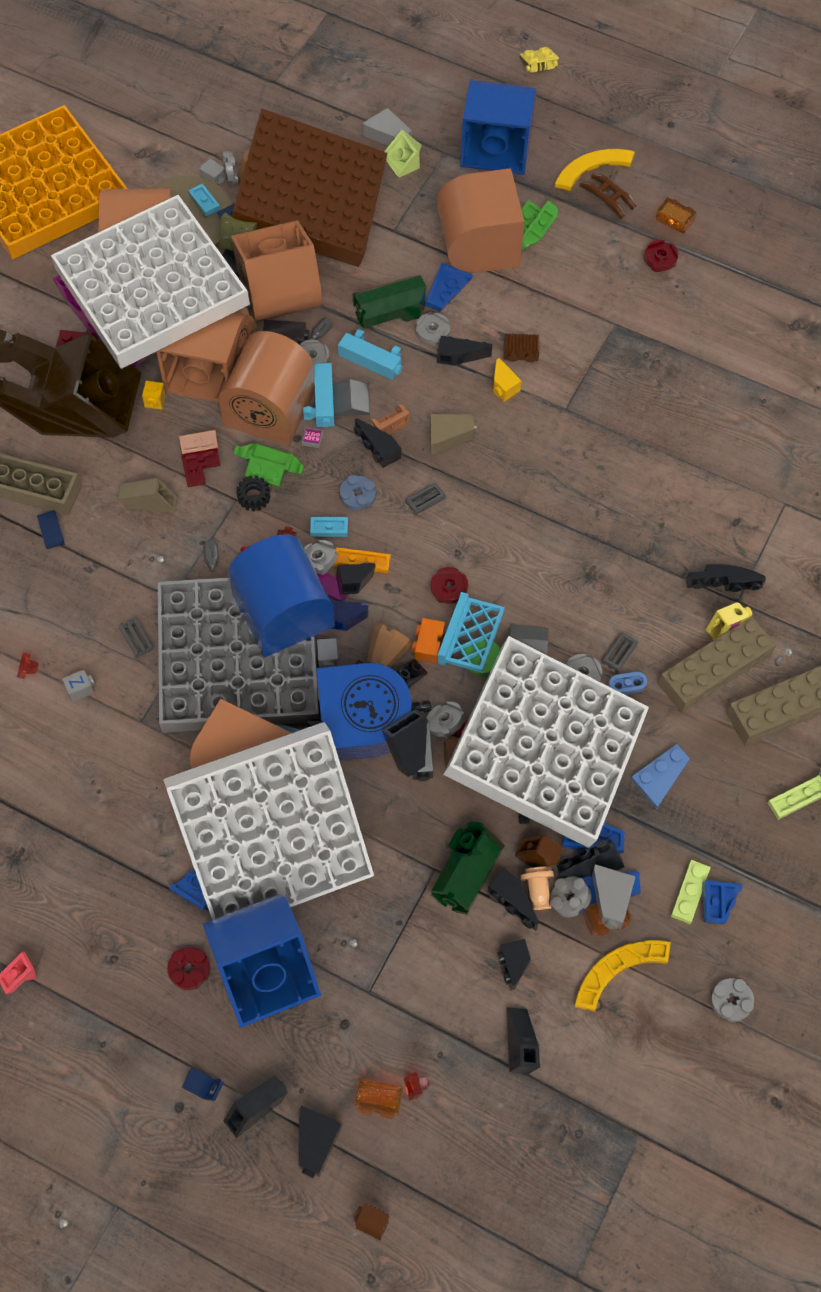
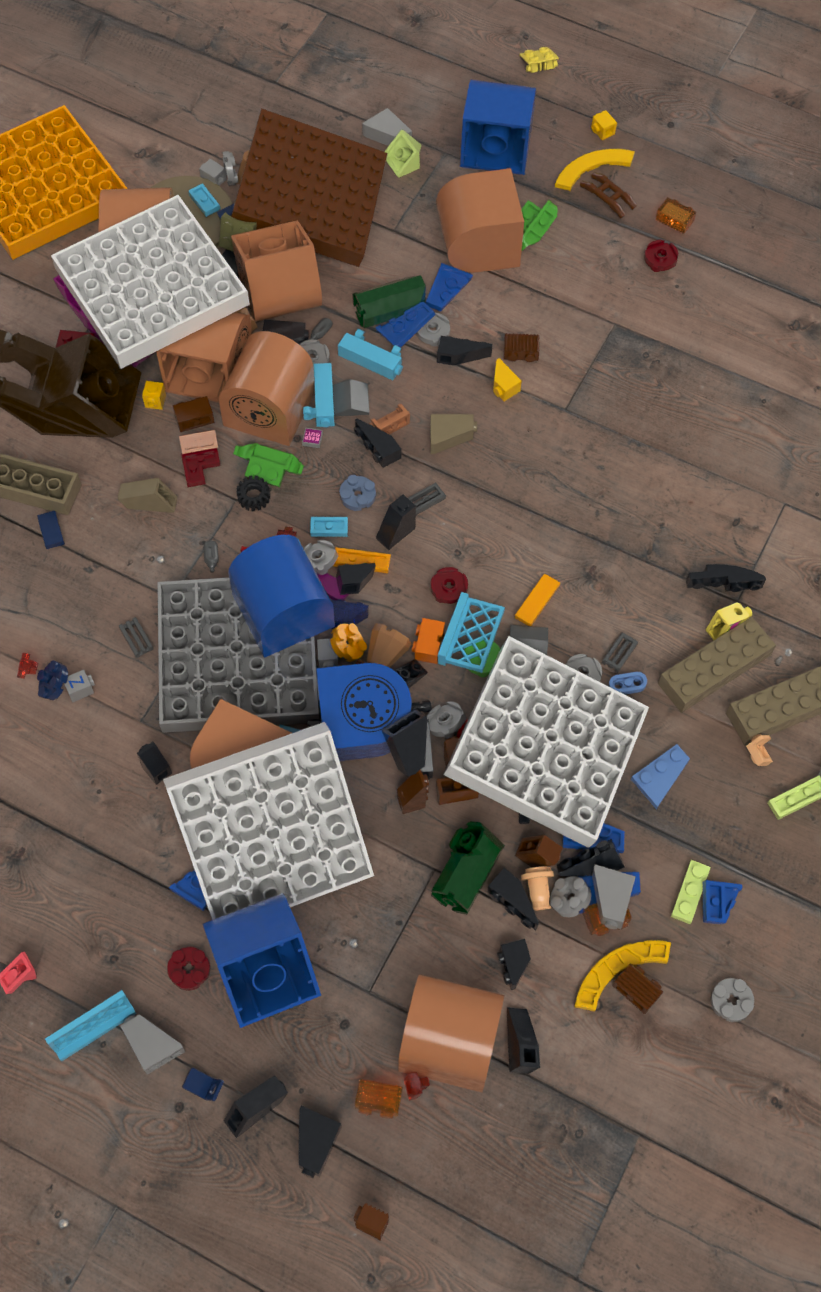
none -> dark blue plate [37,660,68,700]
none -> medium azure fence [45,990,137,1062]
none -> light grey slope [121,1014,185,1075]
none -> black slope [137,742,172,785]
none -> reddish brown brick [172,396,215,433]
none -> light orange plate [330,623,367,662]
none -> blue wing [375,302,436,348]
none -> black slope [376,494,416,550]
none -> reddish brown slope [397,769,429,814]
none -> nougat brick [398,974,504,1092]
none -> reddish brown brick [436,777,479,805]
none -> light orange tile [515,574,560,626]
none -> yellow brick [591,110,617,140]
none -> reddish brown brick [612,963,663,1014]
none -> light nougat bracket [746,734,773,766]

